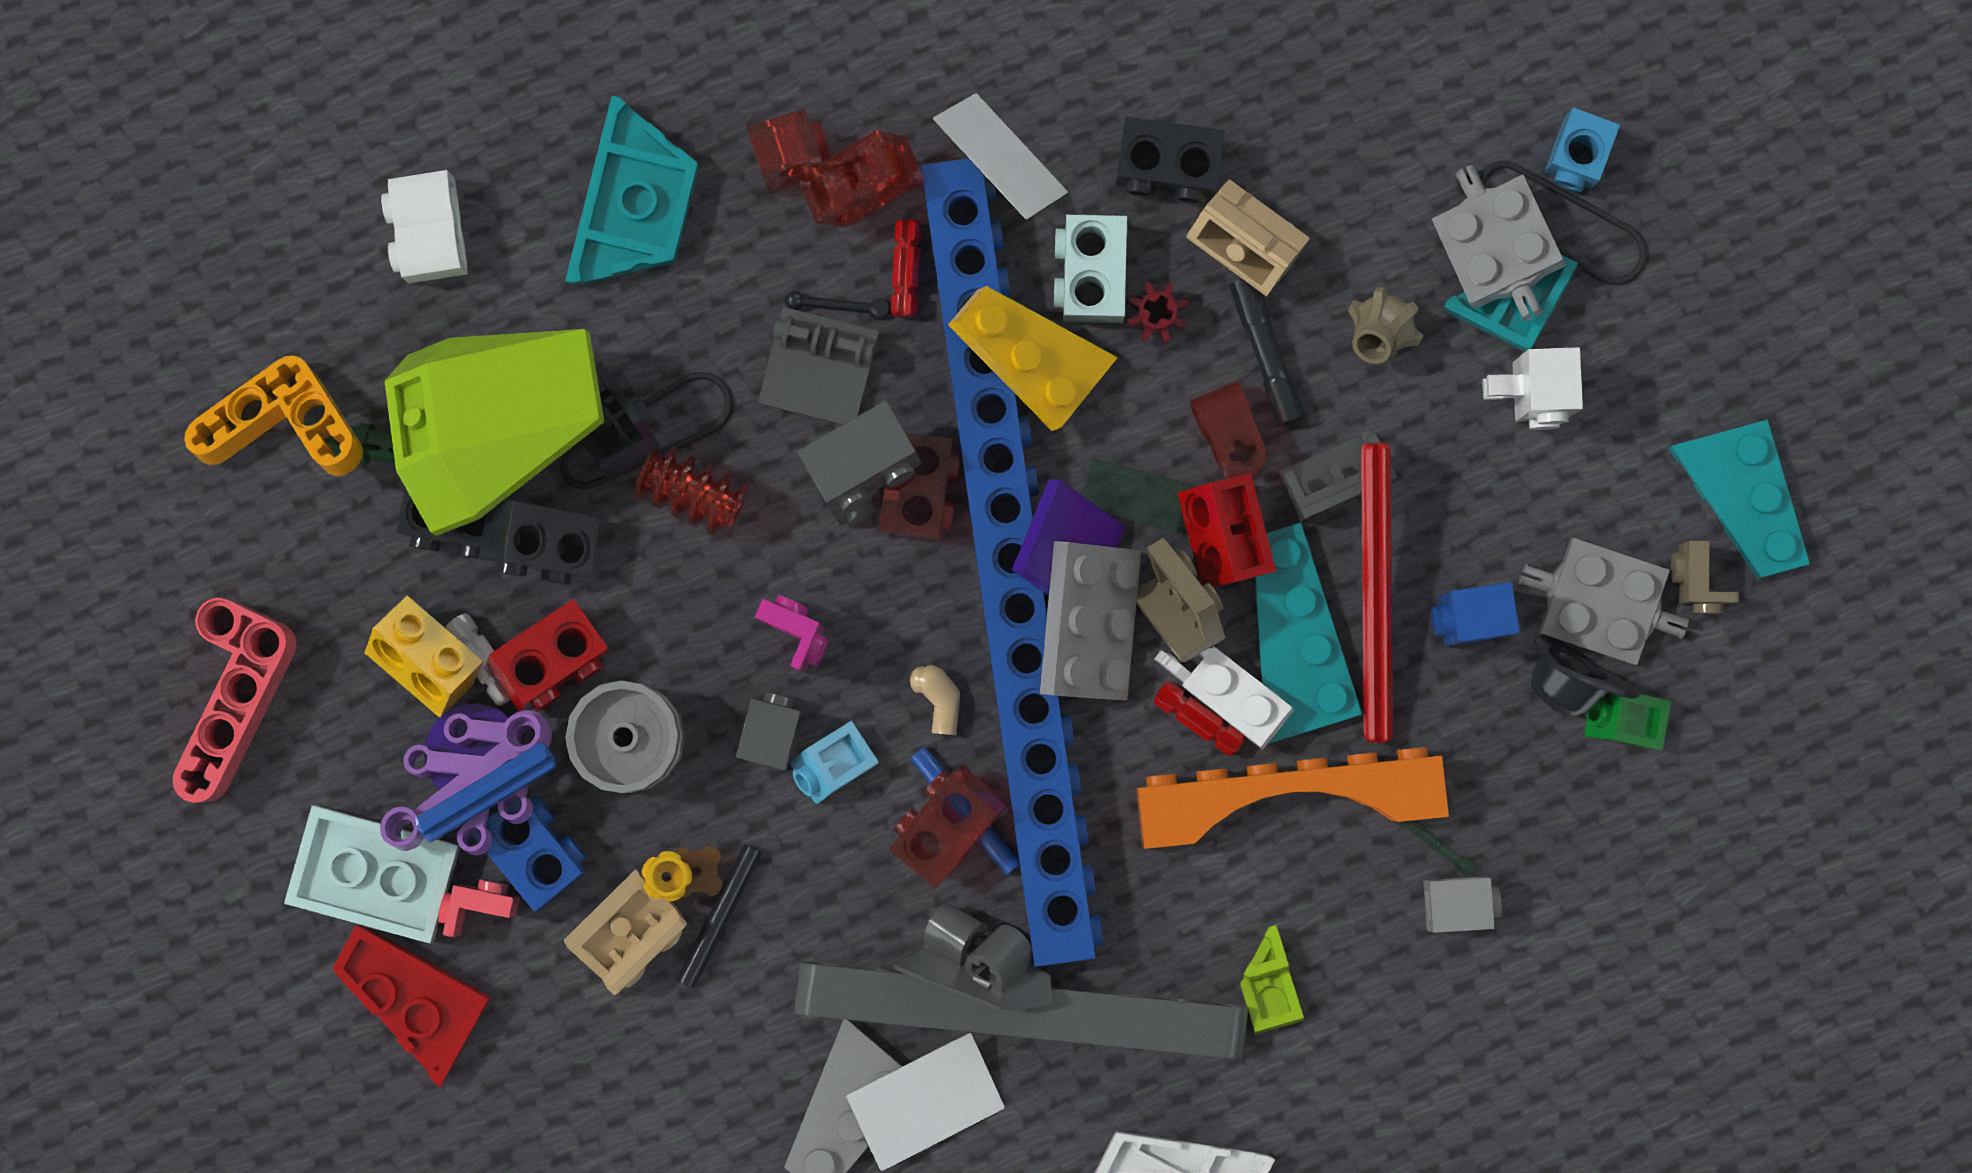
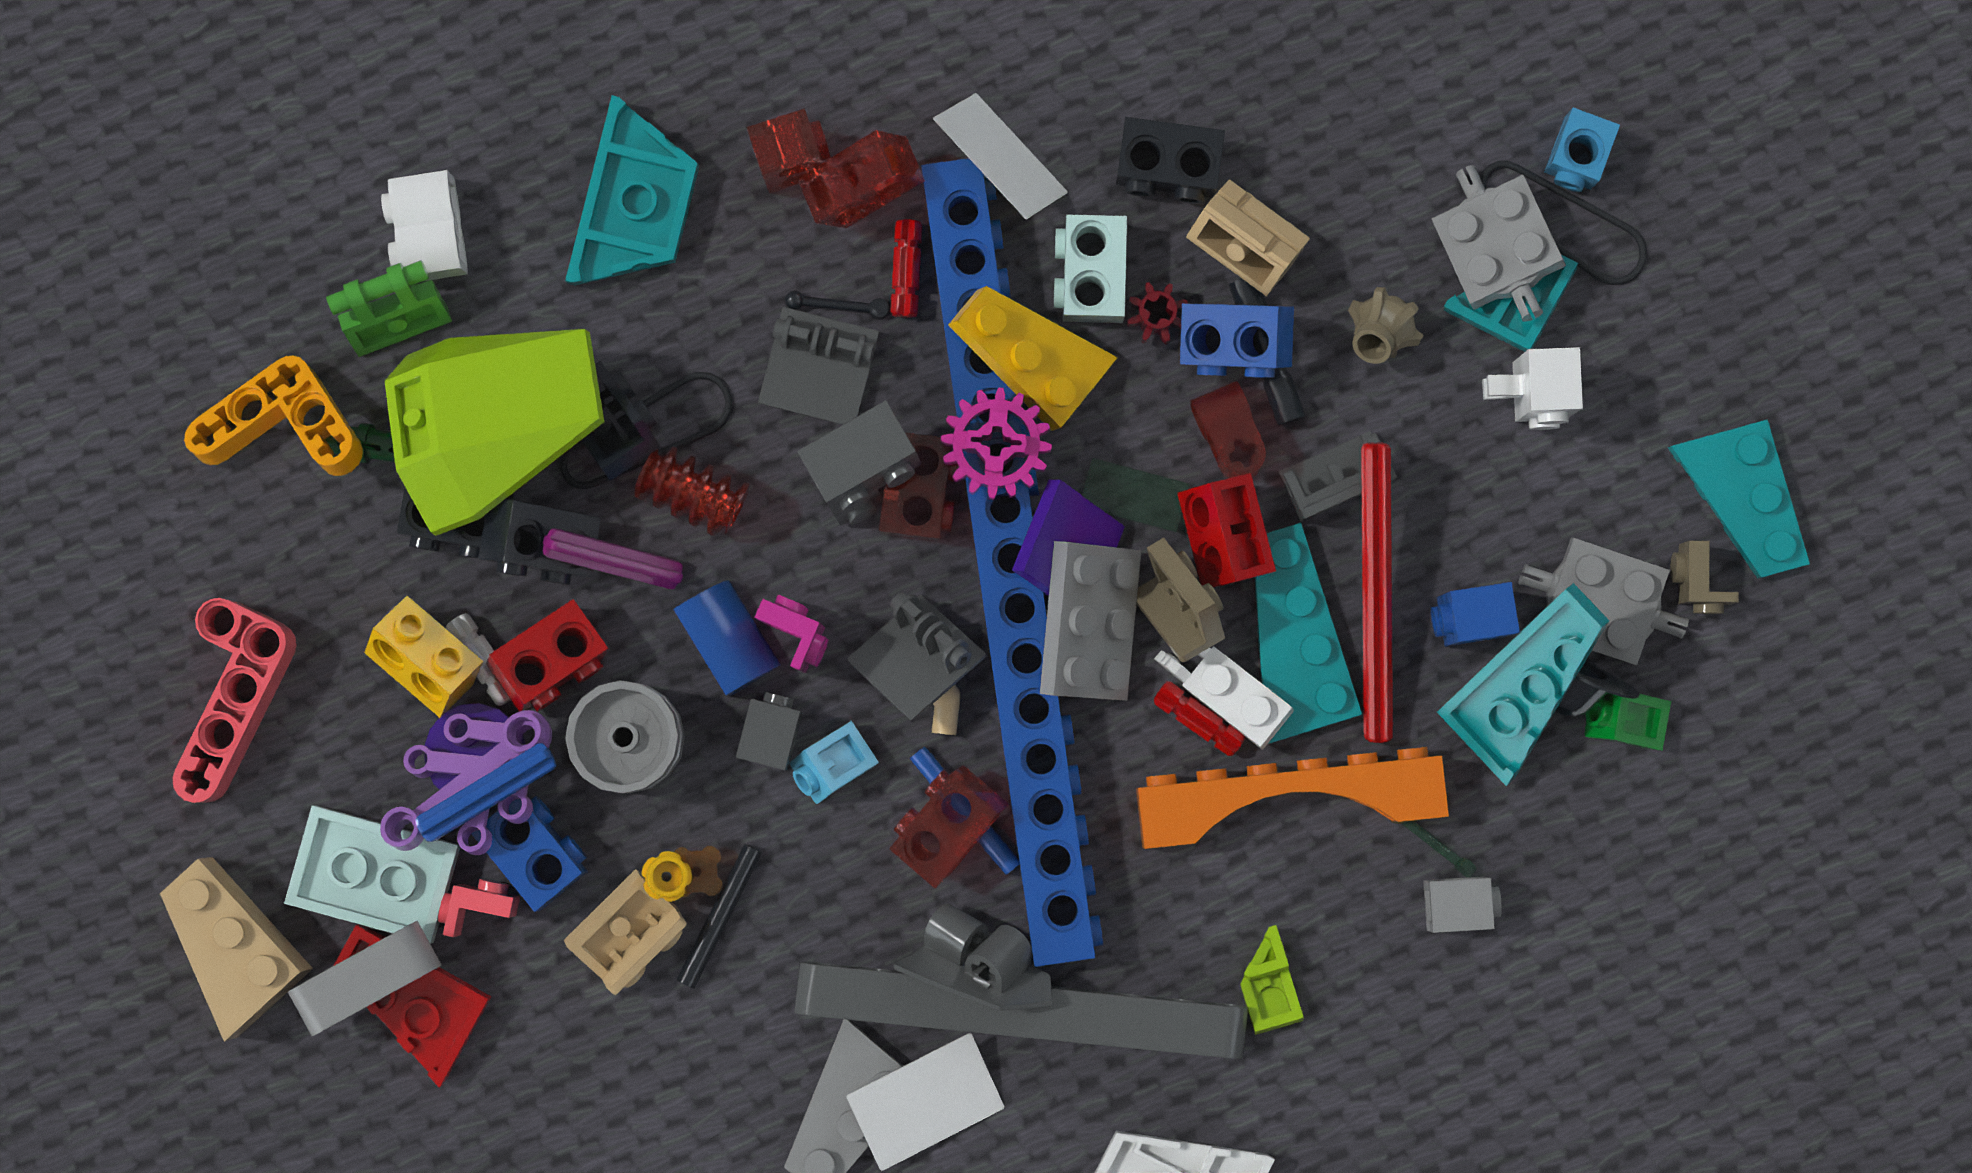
none -> tan wedge [160,857,313,1042]
none -> light grey beam [288,921,441,1036]
none -> bright green plate [326,260,452,357]
none -> magenta axle [543,528,683,590]
none -> blue brick [673,580,781,697]
none -> dark grey hinge [846,592,987,722]
none -> dark pink gear [941,387,1052,500]
none -> blue brick [1180,304,1294,377]
none -> teal wing [1437,583,1610,786]

